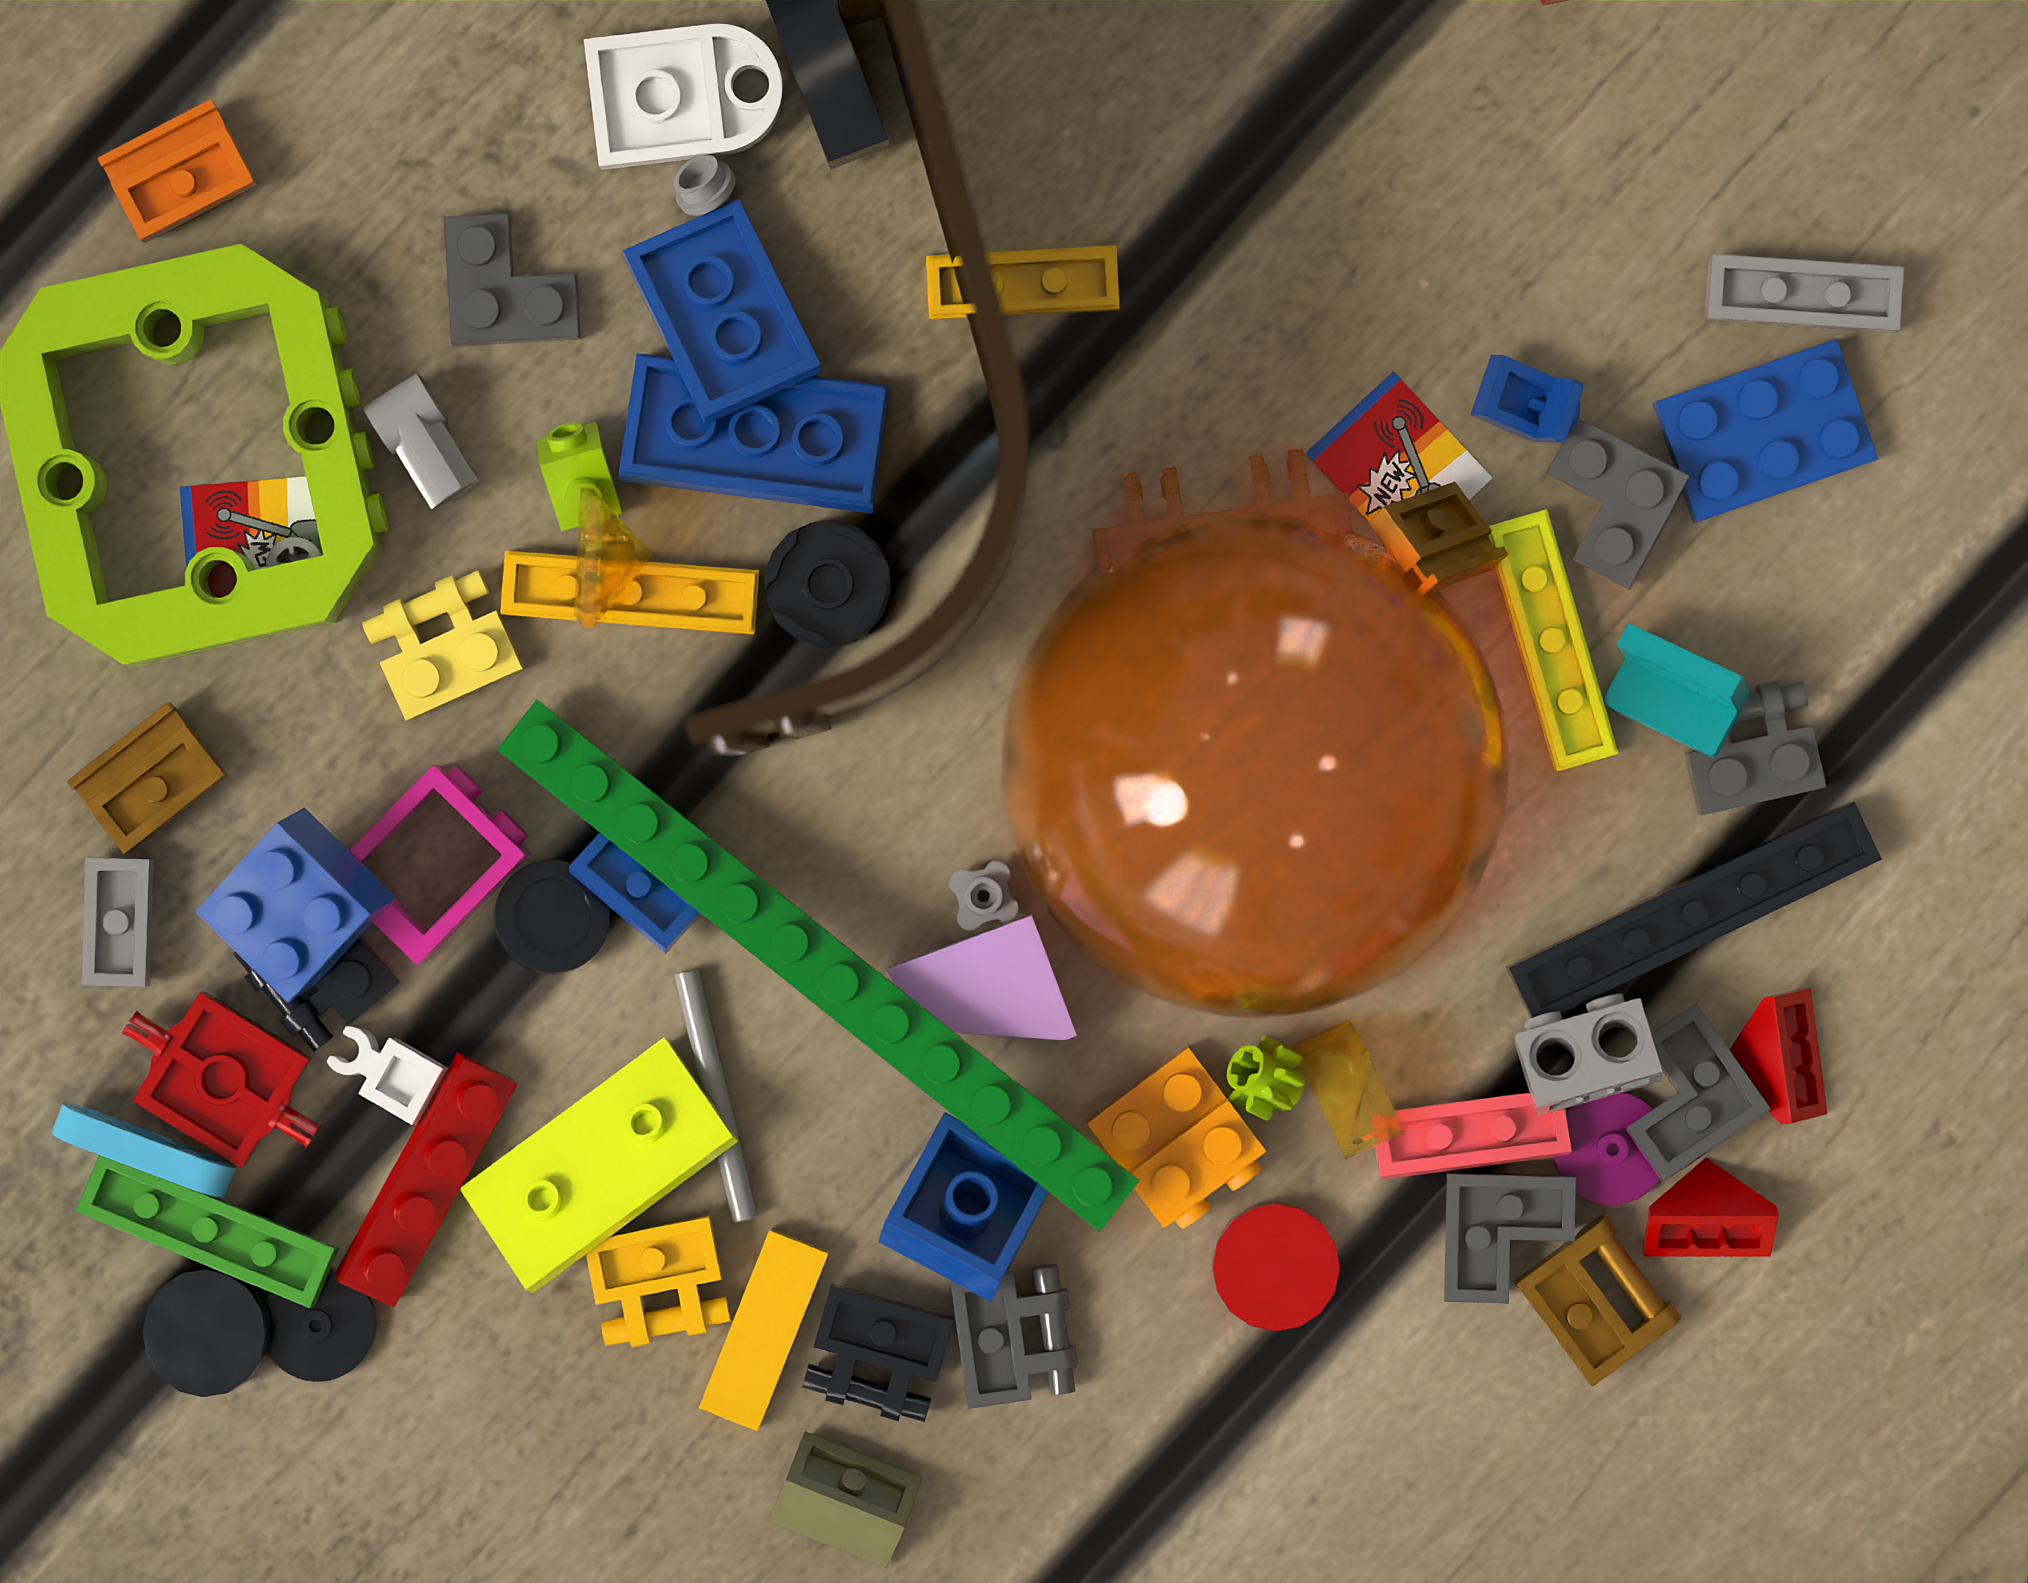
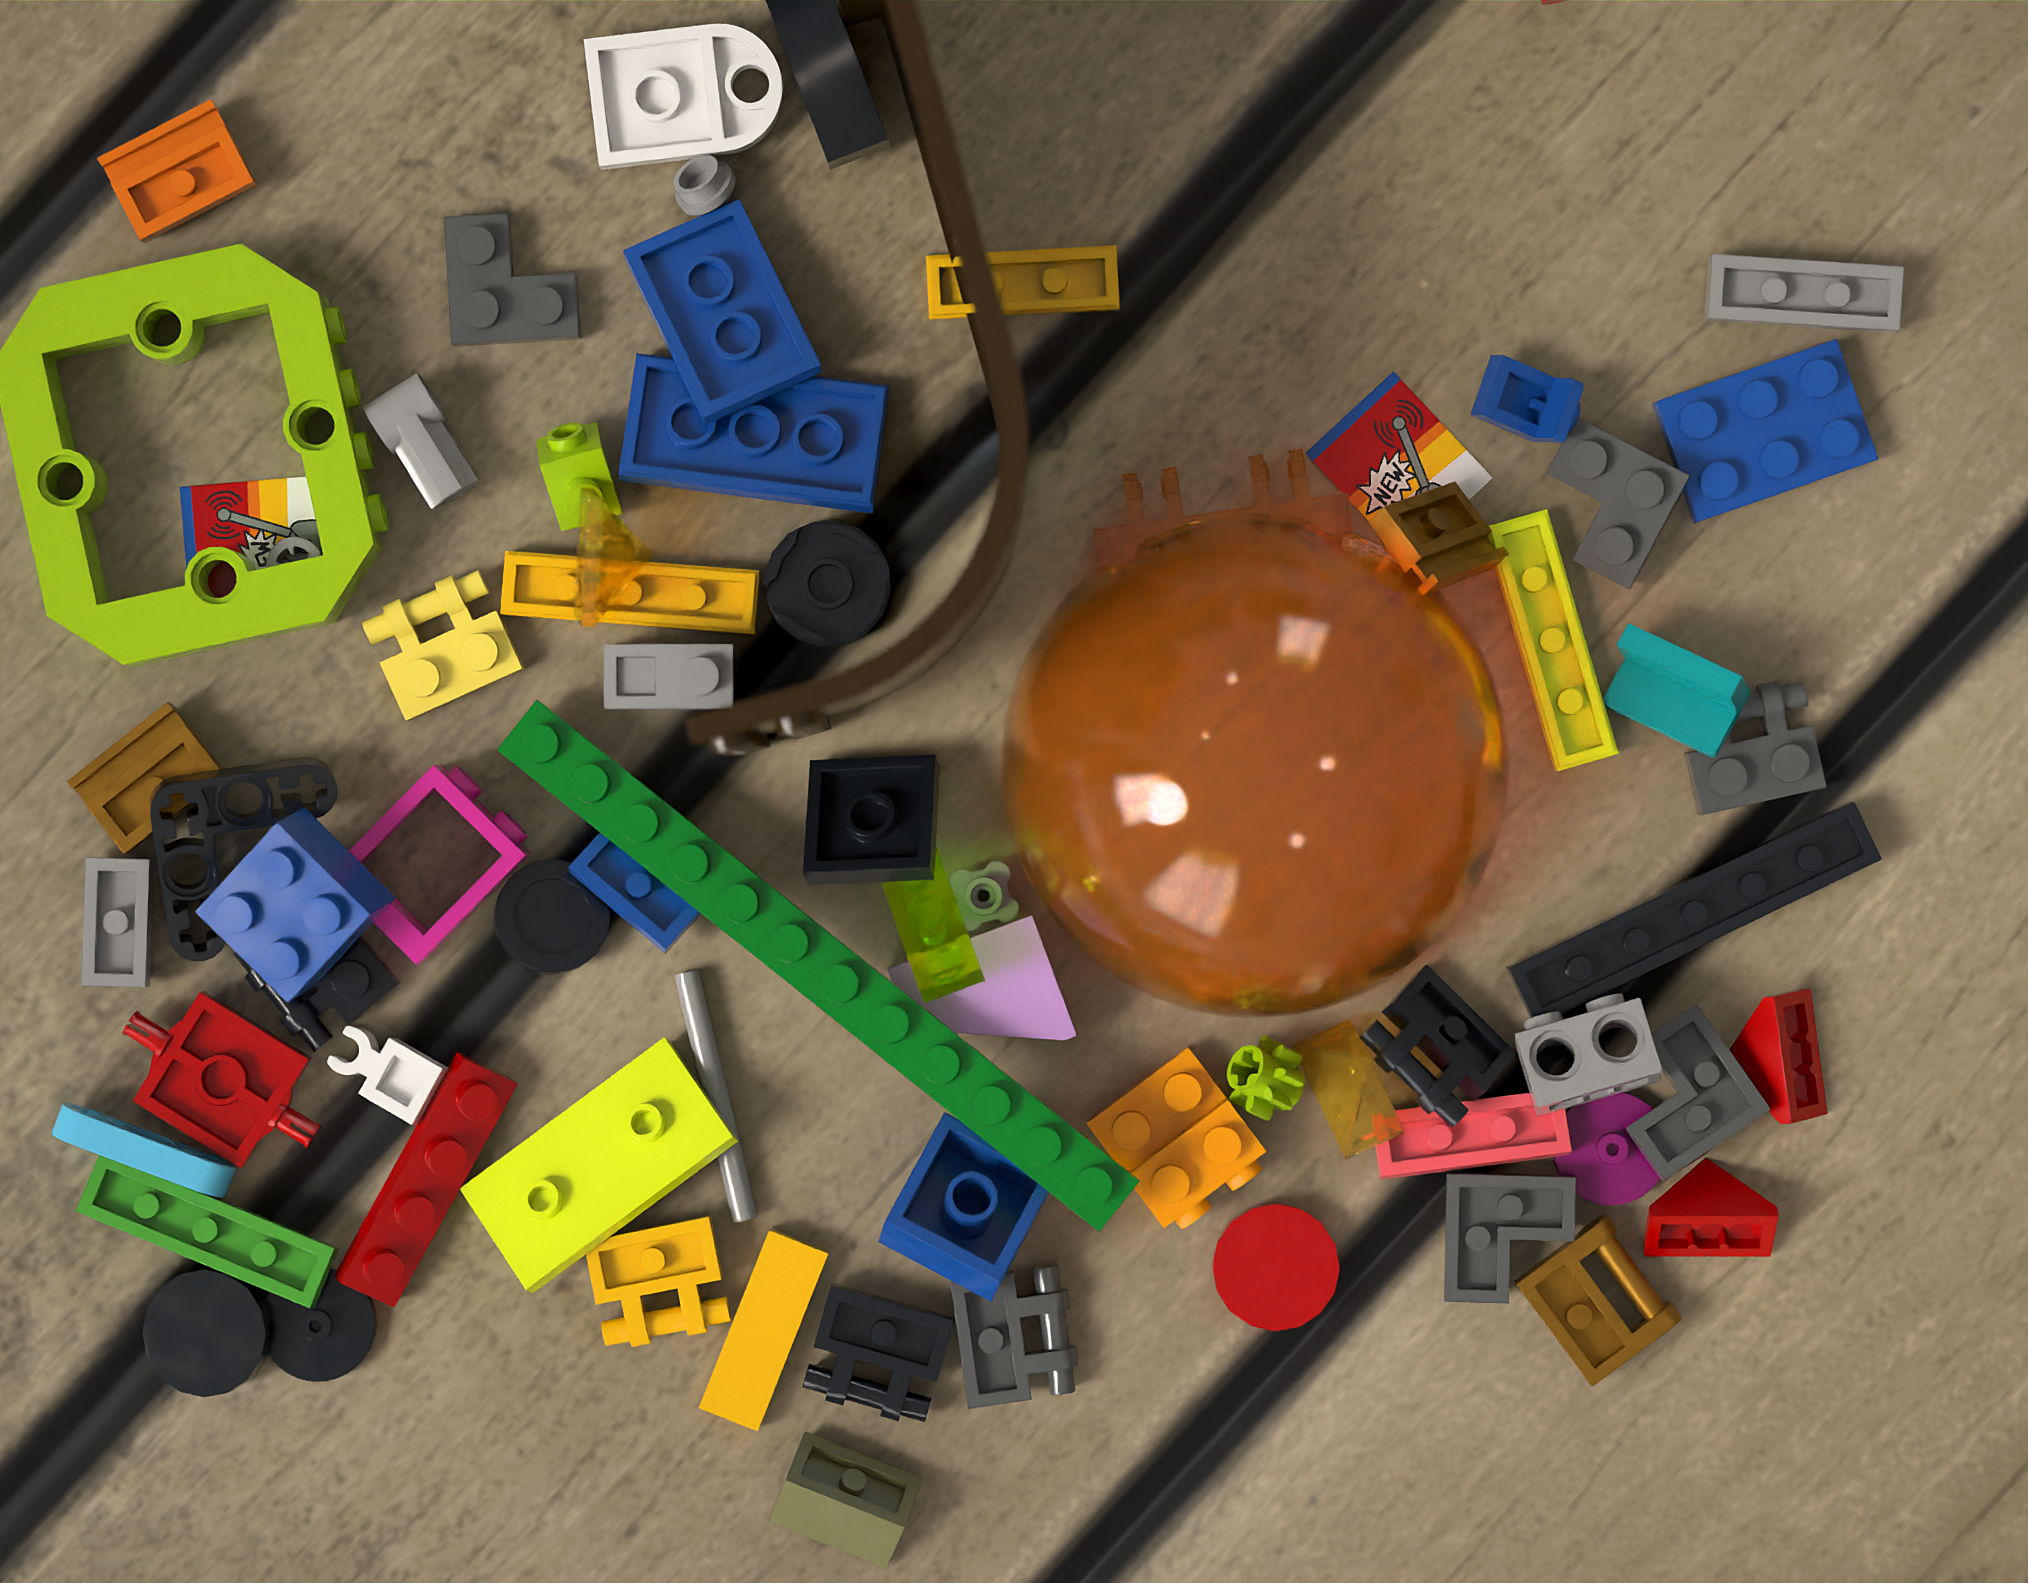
none -> black beam [150,757,337,961]
none -> light grey brick [604,644,738,710]
none -> black plate [803,755,940,885]
none -> clear neon green plate [881,845,986,1003]
none -> black plate [1359,964,1518,1128]

